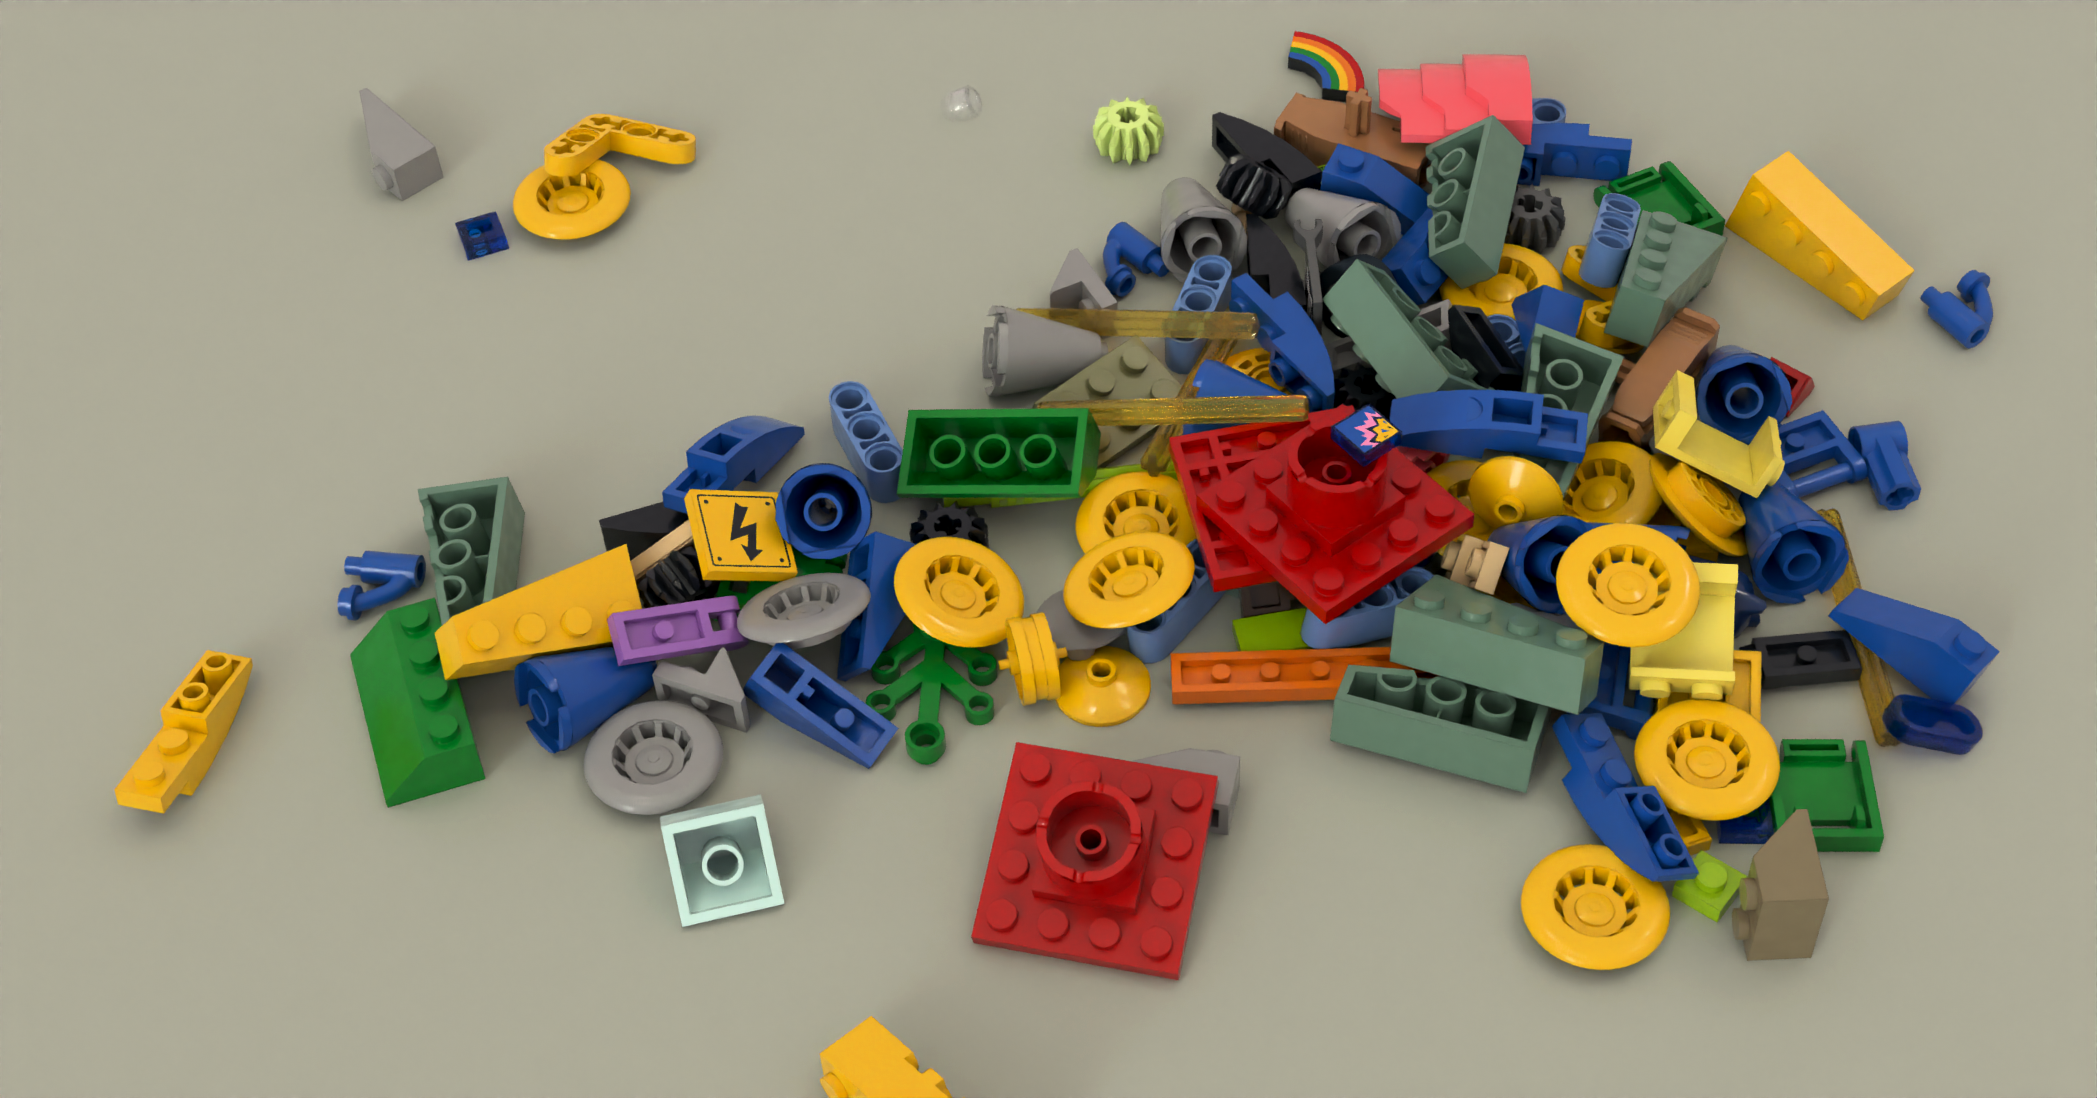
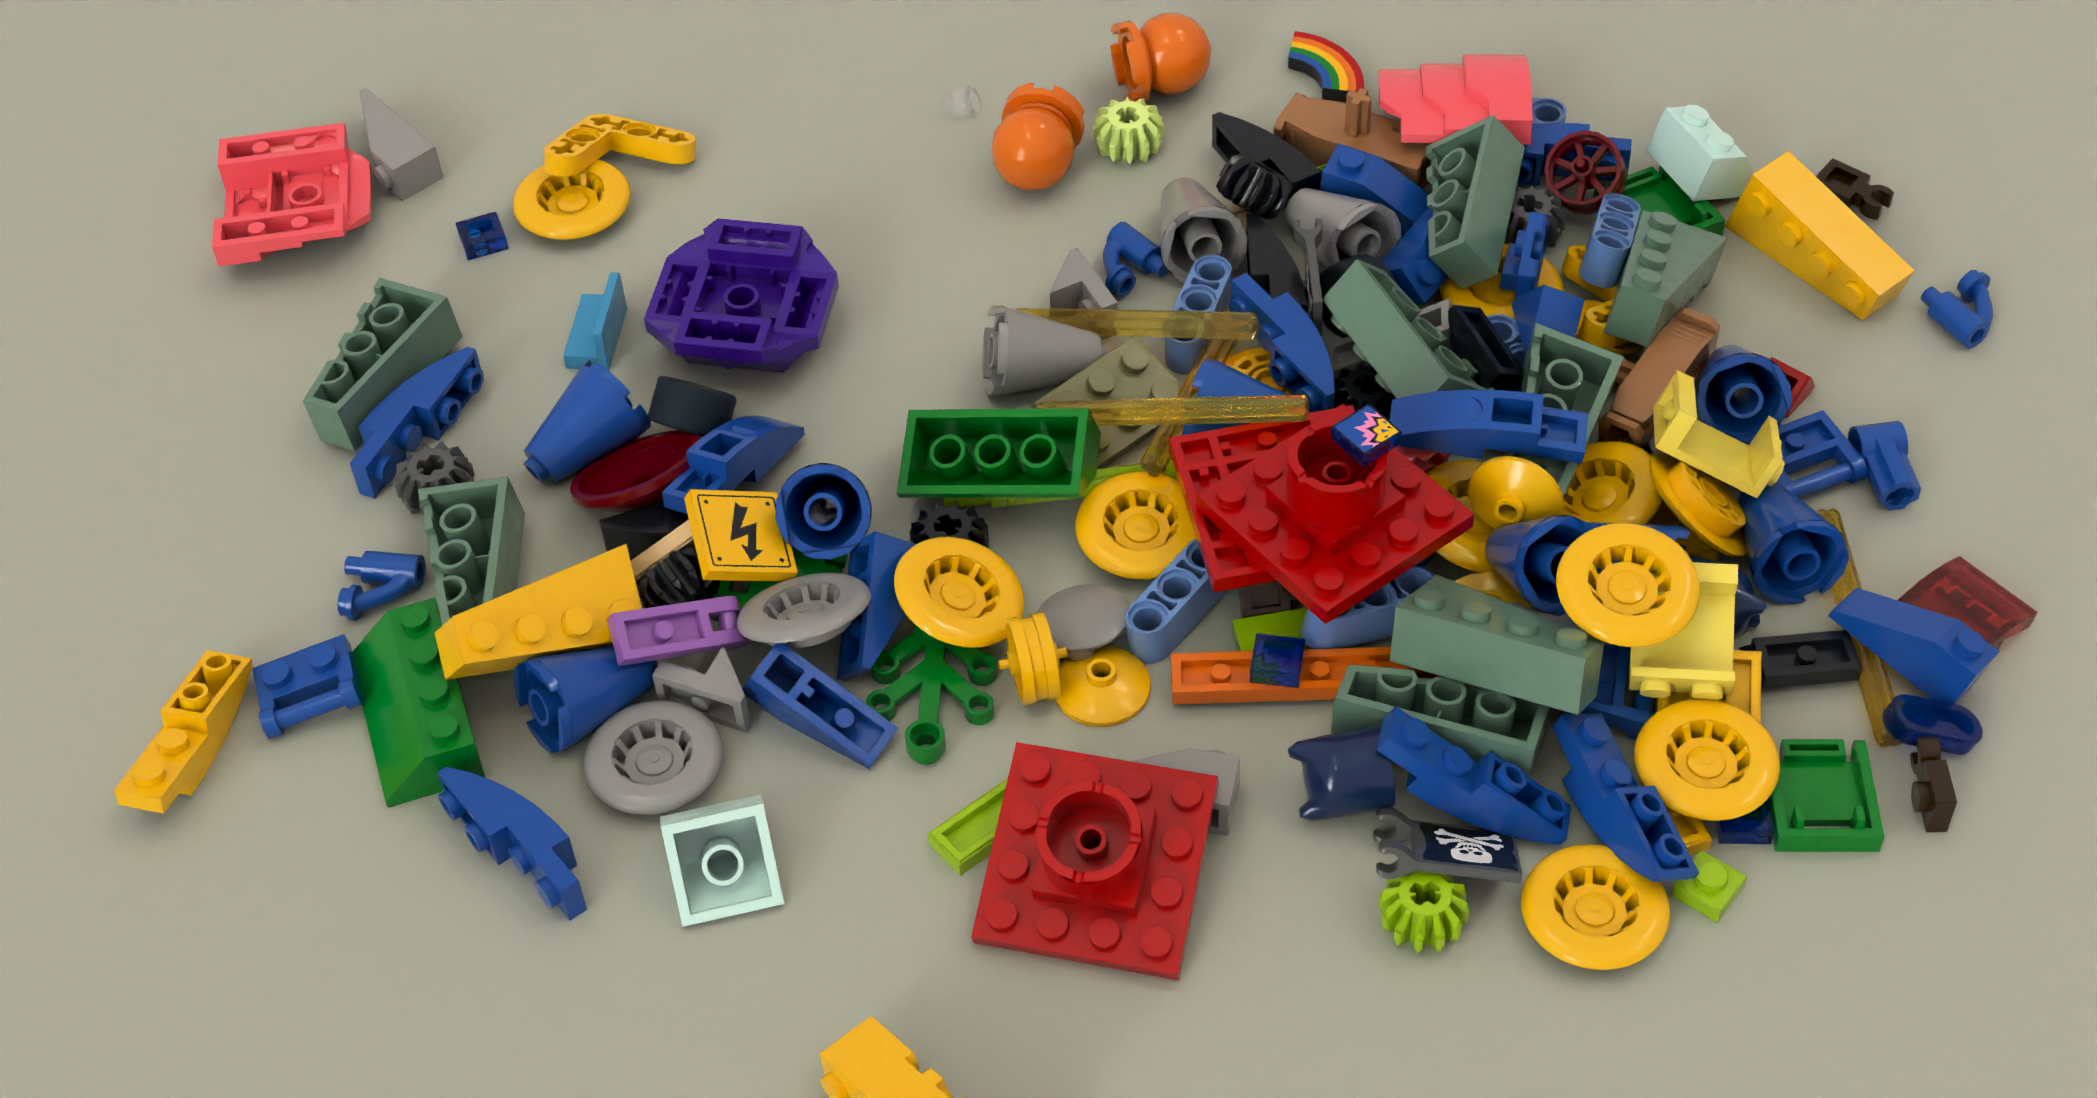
medium blue beam [829,381,903,503] -> none
yellow wheel [1063,531,1195,629] -> none
tan slope [1440,534,1509,595] -> none
dark tan slope [1732,809,1829,961] -> none
none -> coral slope [212,123,372,267]
none -> blue plate [252,634,364,739]
none -> sand green wedge [303,278,463,451]
none -> blue slope [350,347,484,499]
none -> dark grey gear [395,441,475,515]
none -> blue slope [437,767,587,921]
none -> blue cone [523,360,651,484]
none -> dark azure panel [563,272,627,371]
none -> dark red dish [570,430,700,513]
none -> dark purple piece [644,218,839,373]
none -> black wheel [648,376,737,436]
none -> lime tile [927,779,1007,876]
none -> orange tile [992,83,1085,191]
none -> orange tile [1110,13,1211,102]
none -> clear blue tile [1250,633,1305,688]
none -> dark blue piece [1288,726,1395,821]
none -> flag [1373,807,1522,883]
none -> blue slope [1376,706,1571,845]
none -> lime gear [1378,871,1470,954]
none -> blue plate [1500,212,1550,298]
none -> dark red wheel [1544,131,1627,215]
none -> light aqua slope [1646,105,1754,201]
none -> dark brown plate [1816,158,1894,220]
none -> clear red slope [1898,556,2038,650]
none -> dark brown plate [1910,736,1957,833]

